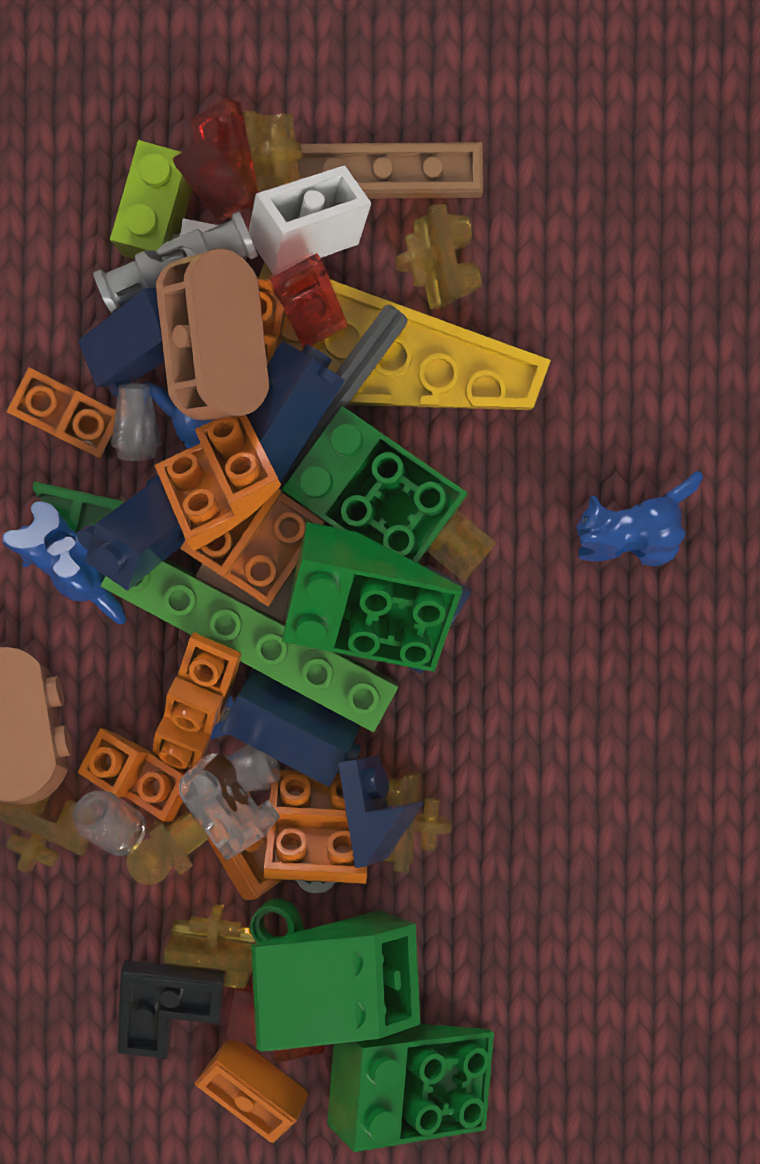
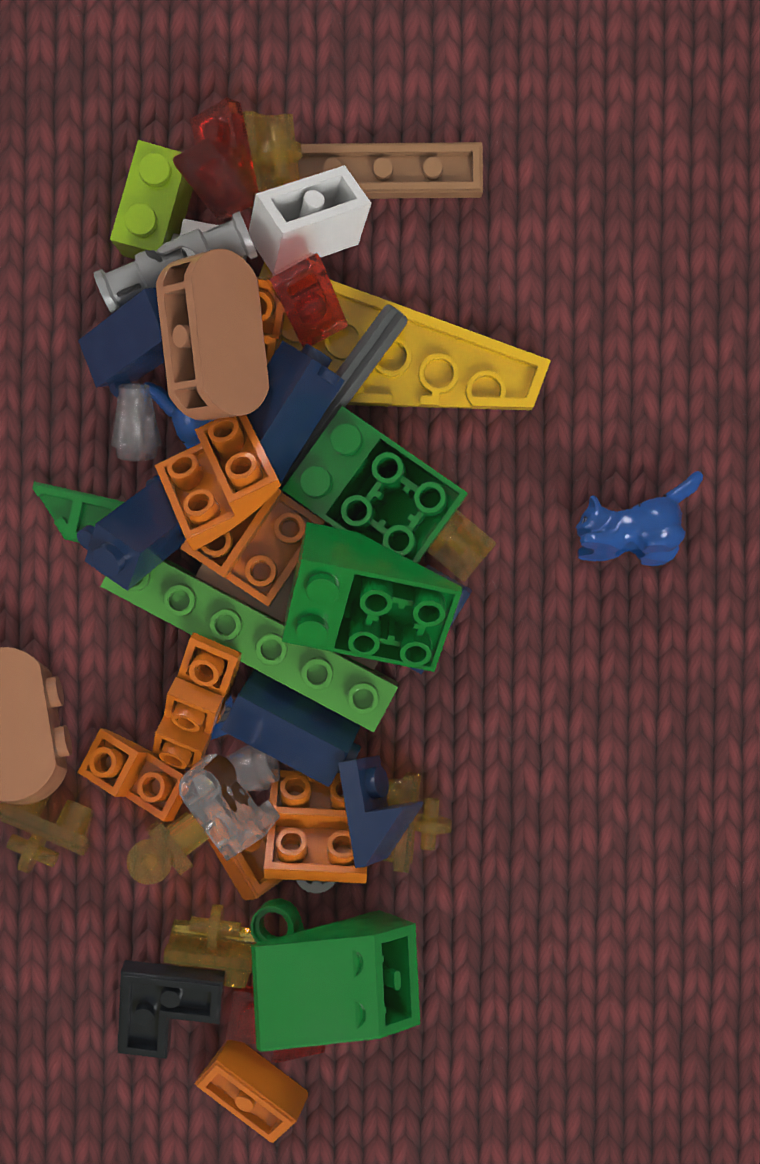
blue animal [2,501,126,625] -> none
orange slope [7,367,122,458] -> none
clear brick [73,791,146,856] -> none
green slope [327,1024,494,1152] -> none
clear yellow hips [394,204,482,310] -> none

